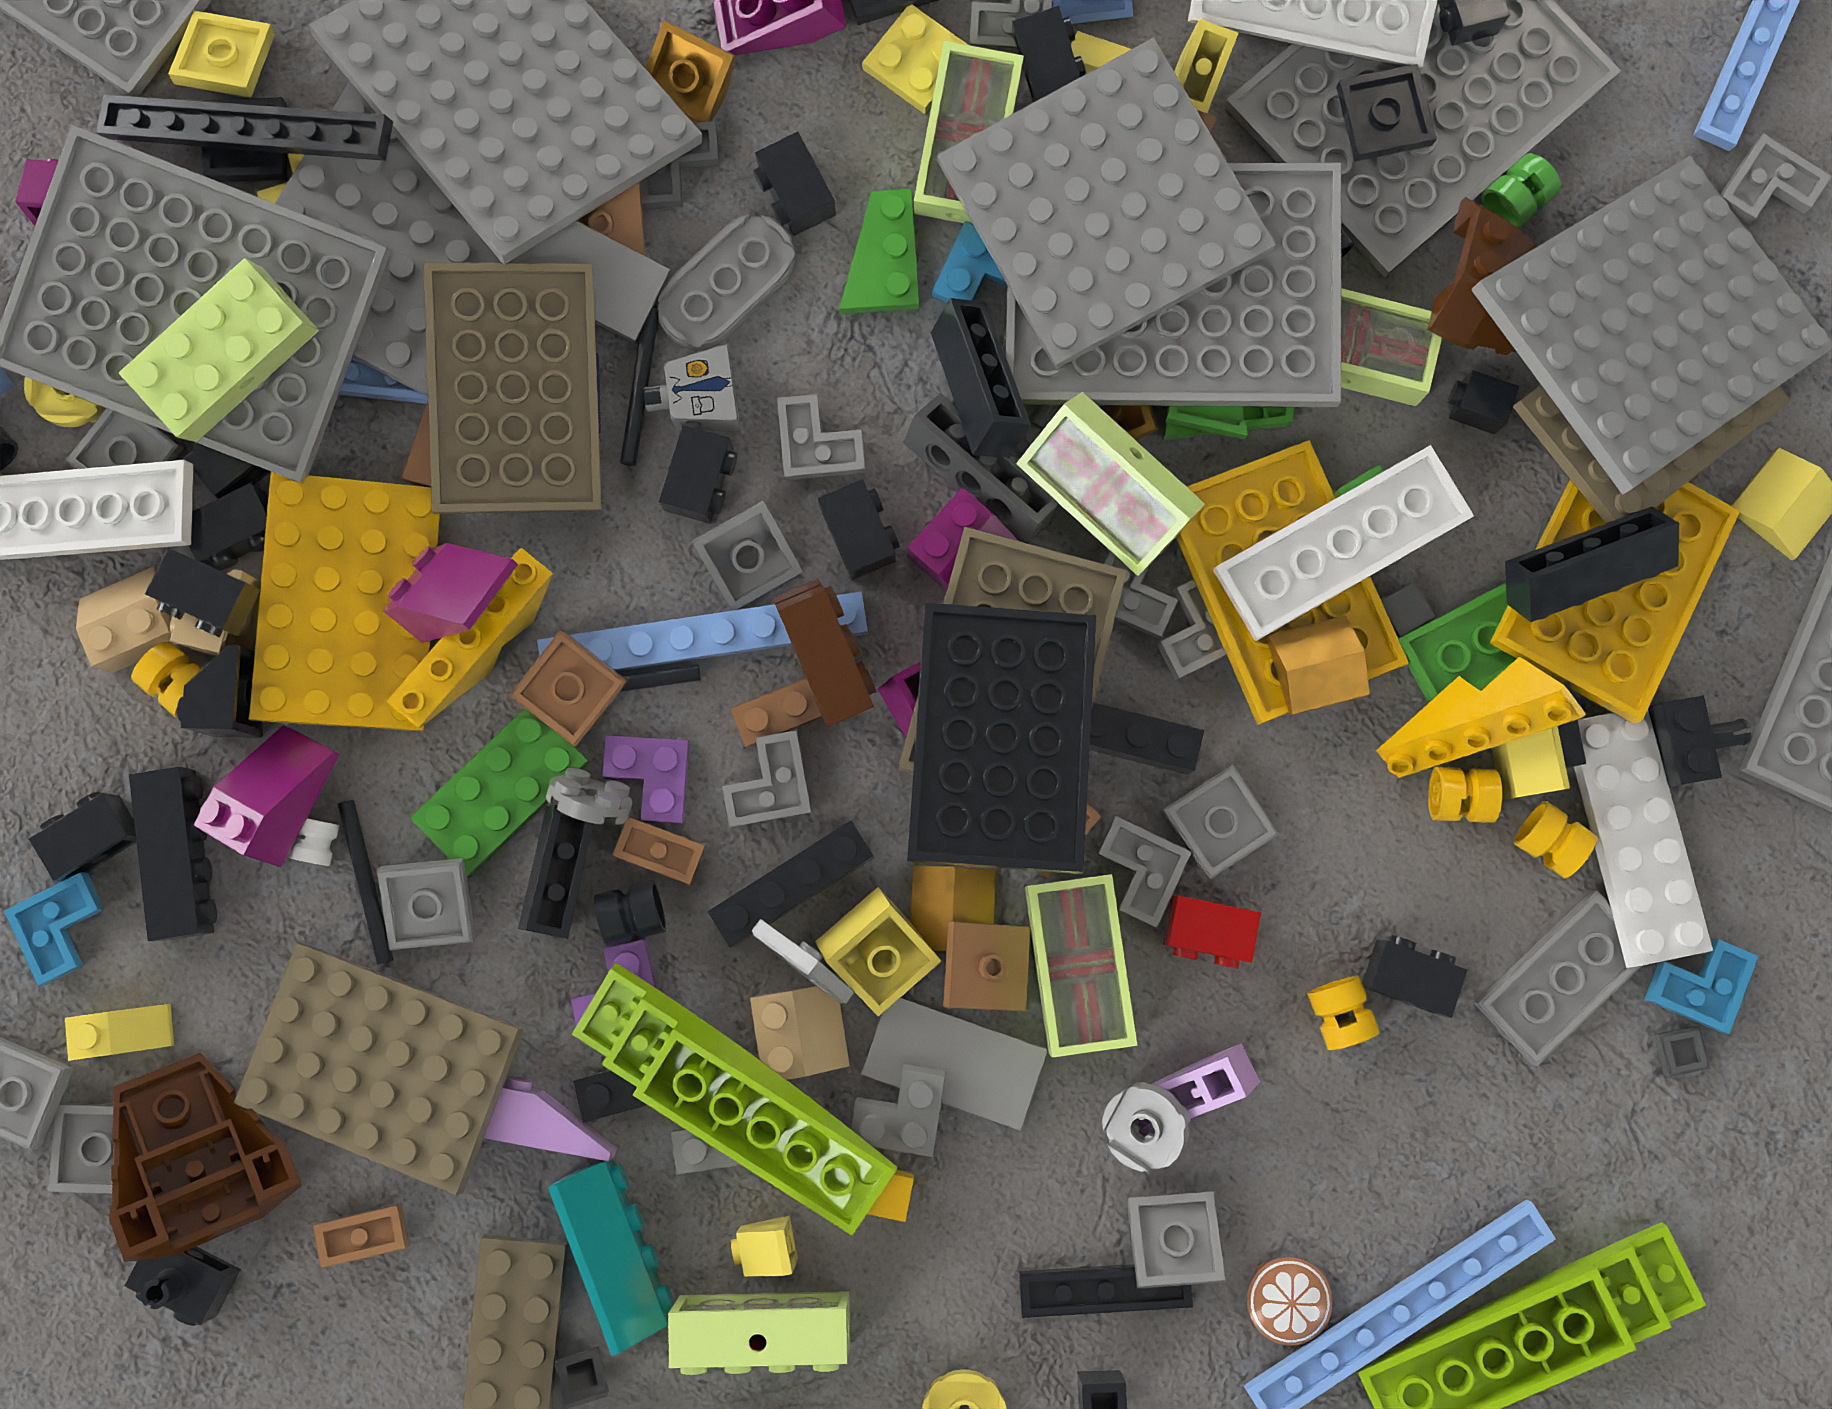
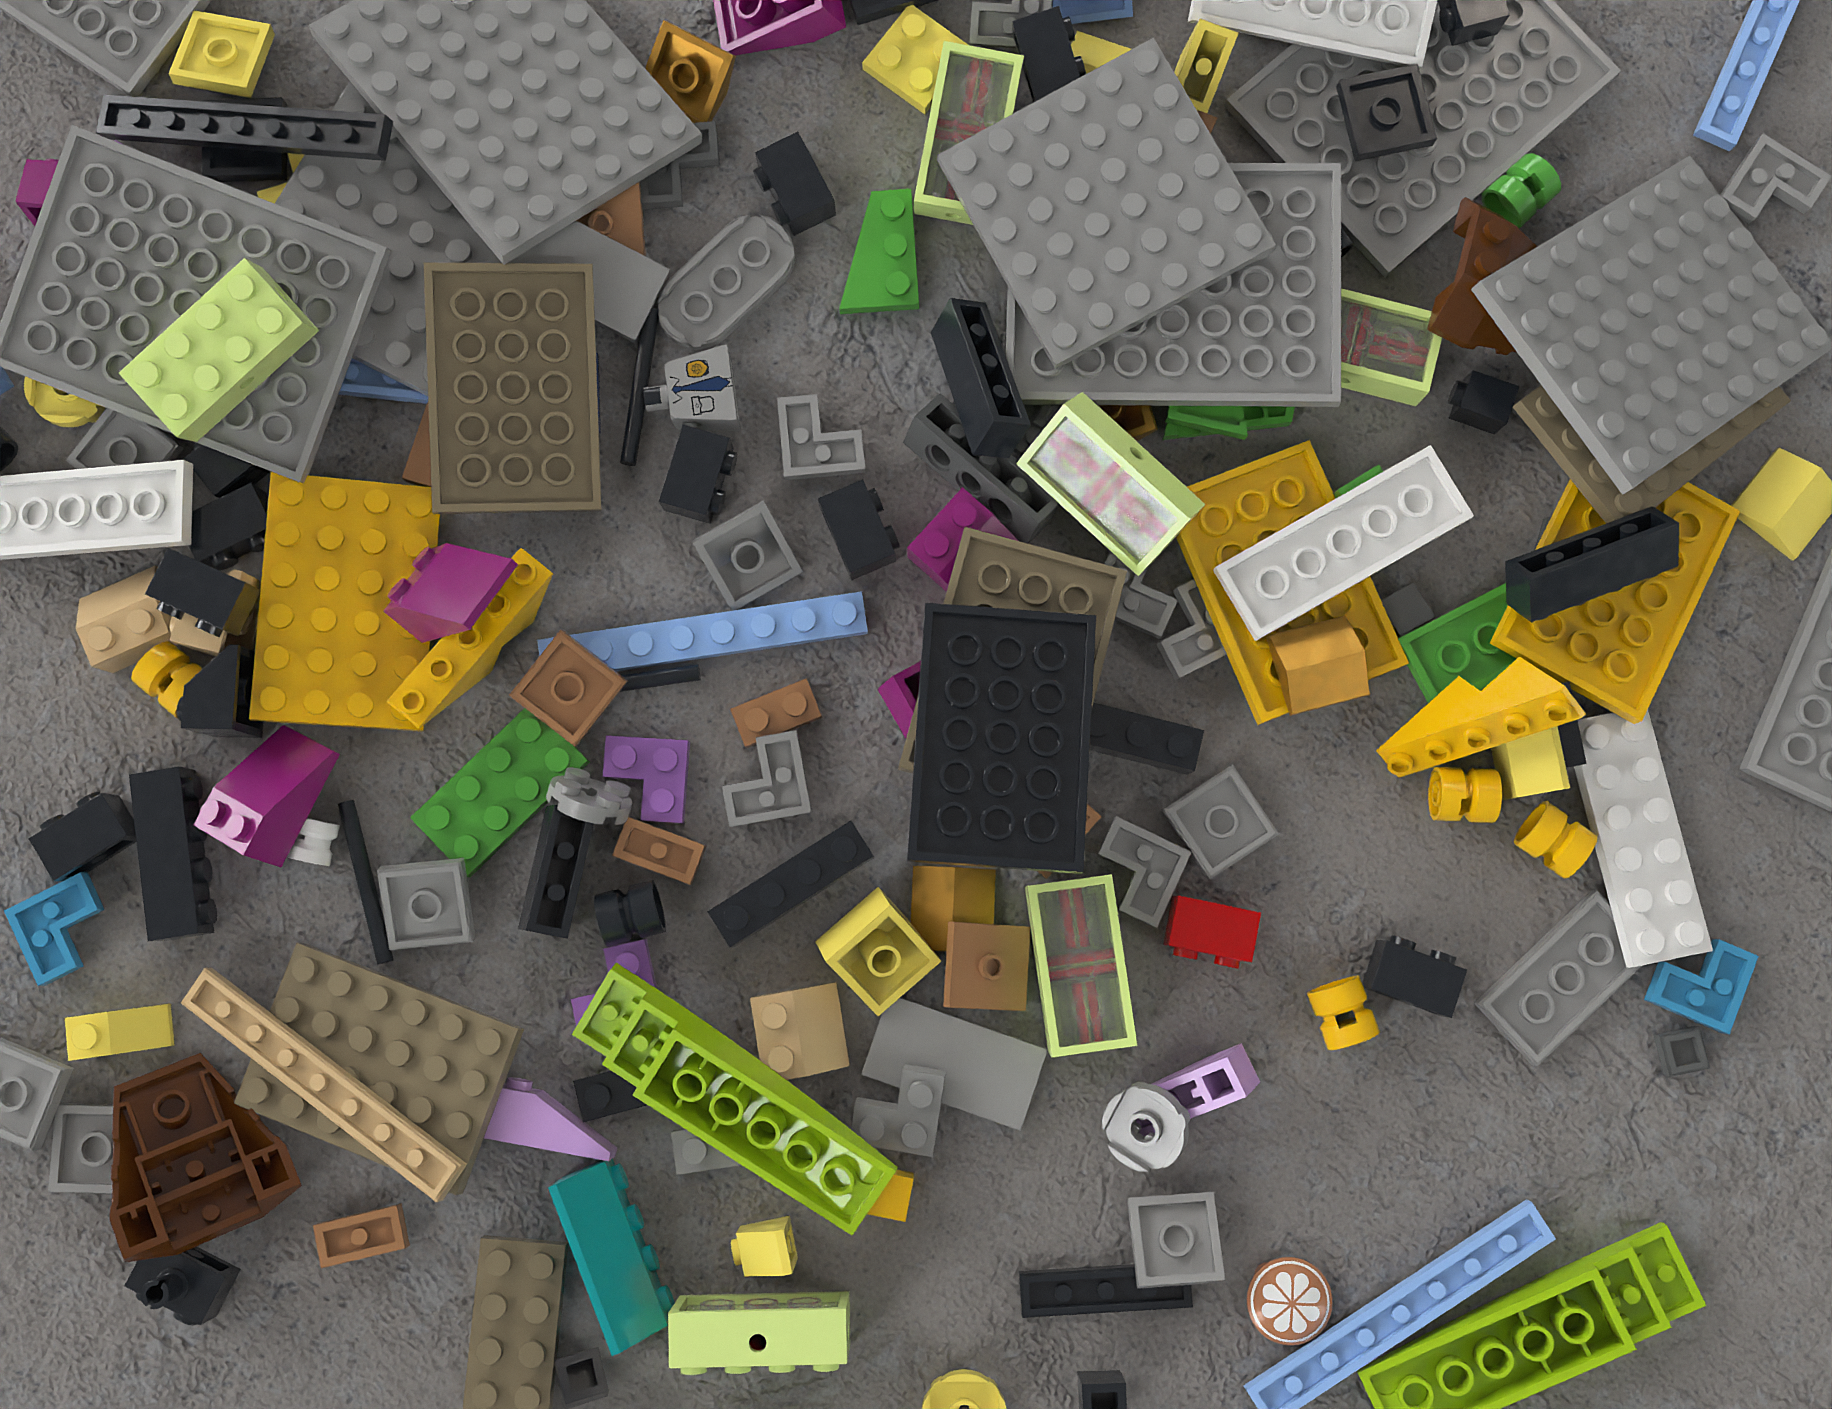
light grey plate [752,919,854,1004] -> none
reddish brown piece [773,579,877,727] -> none
dark azure plate [932,222,1008,303] -> none
black brick [1648,695,1751,787] -> none
none -> tan tile [181,968,467,1202]

